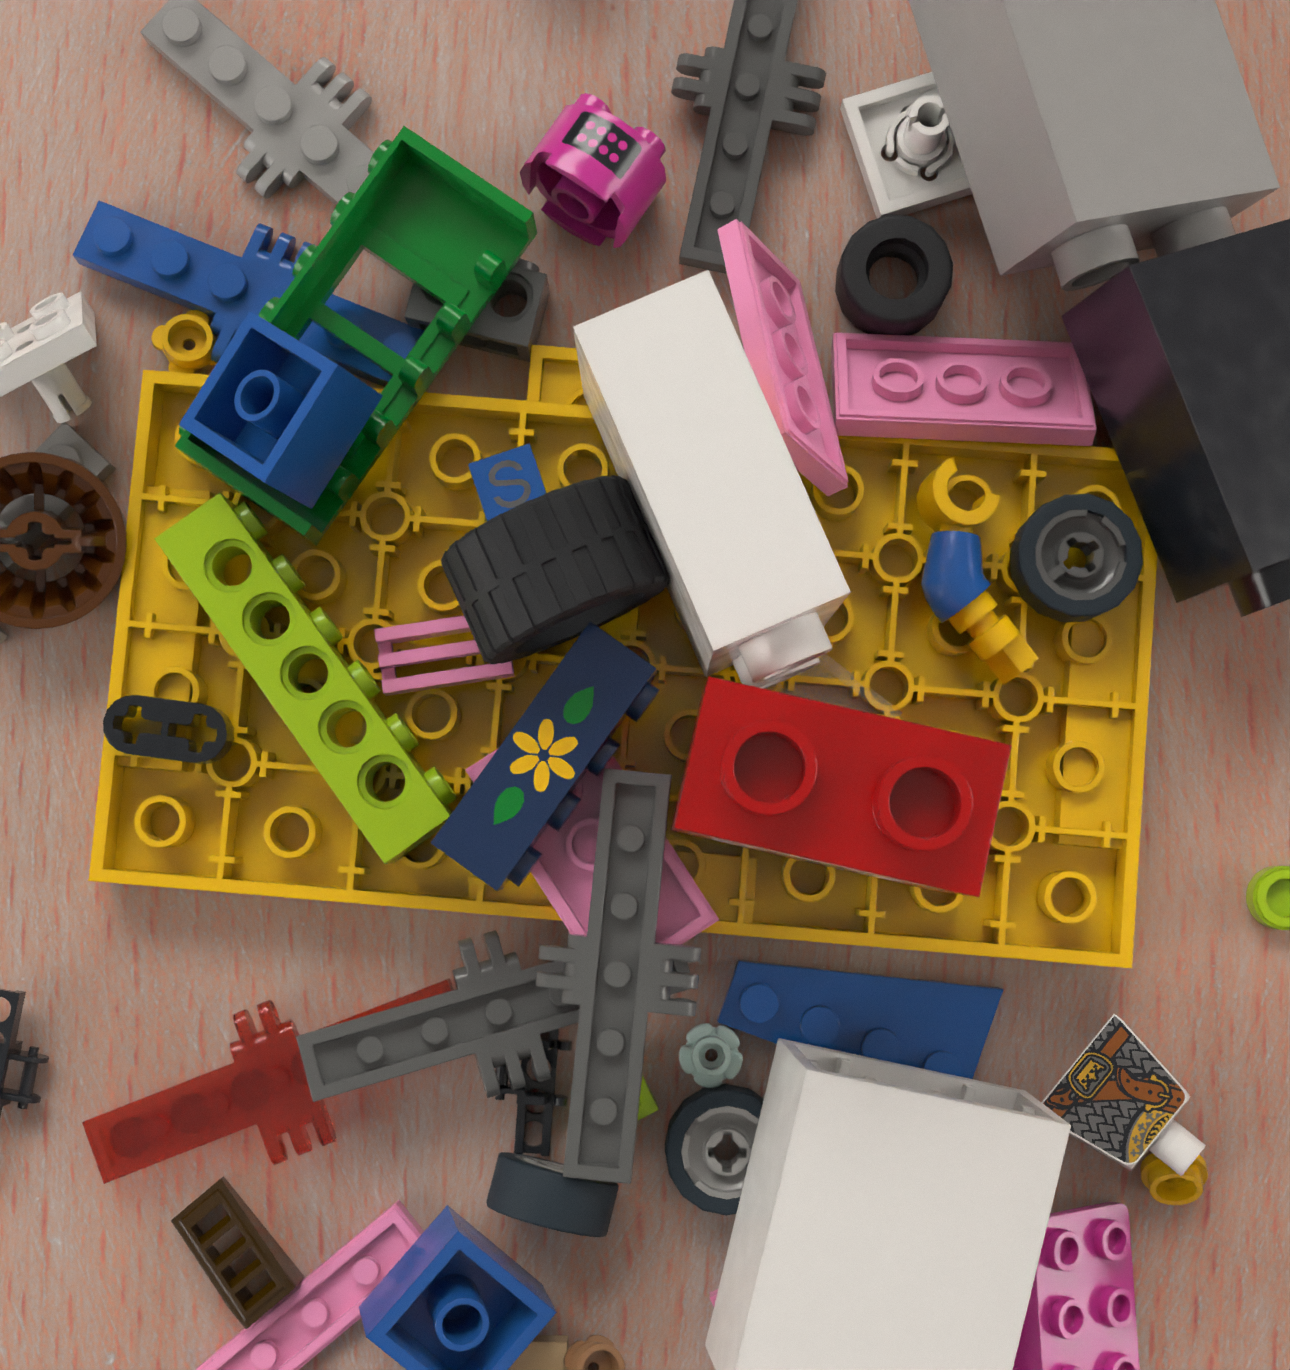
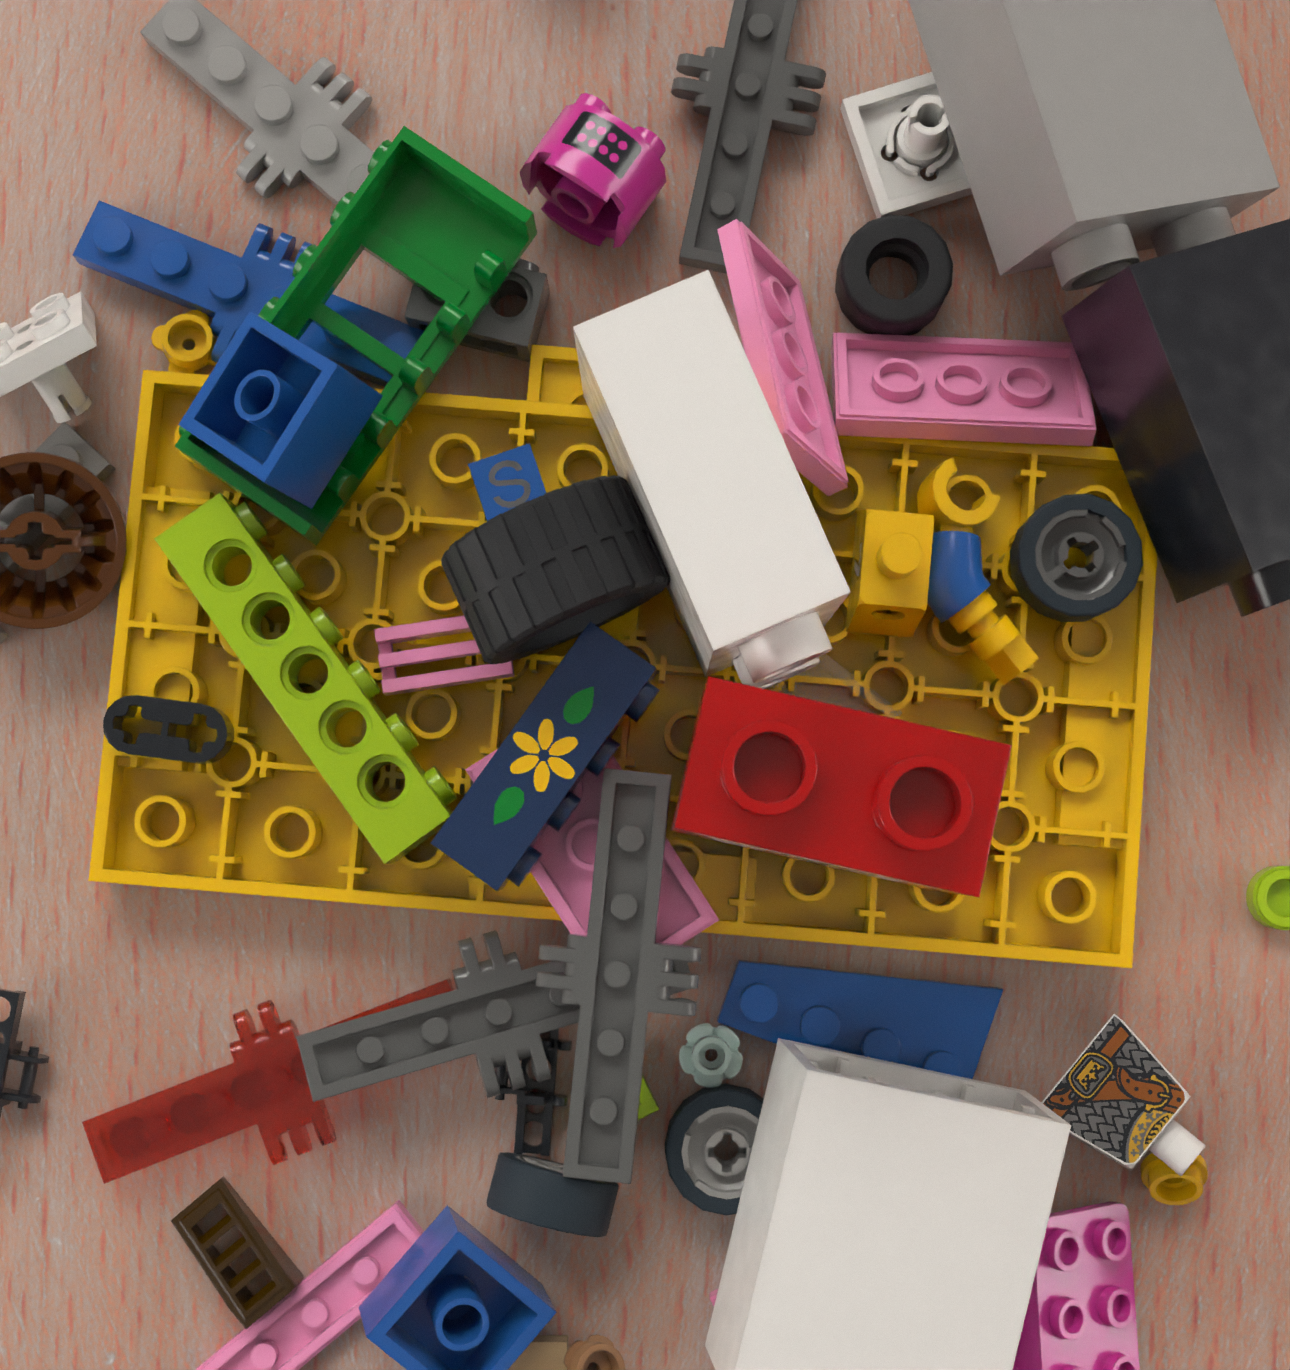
none -> yellow torso [846,509,934,638]

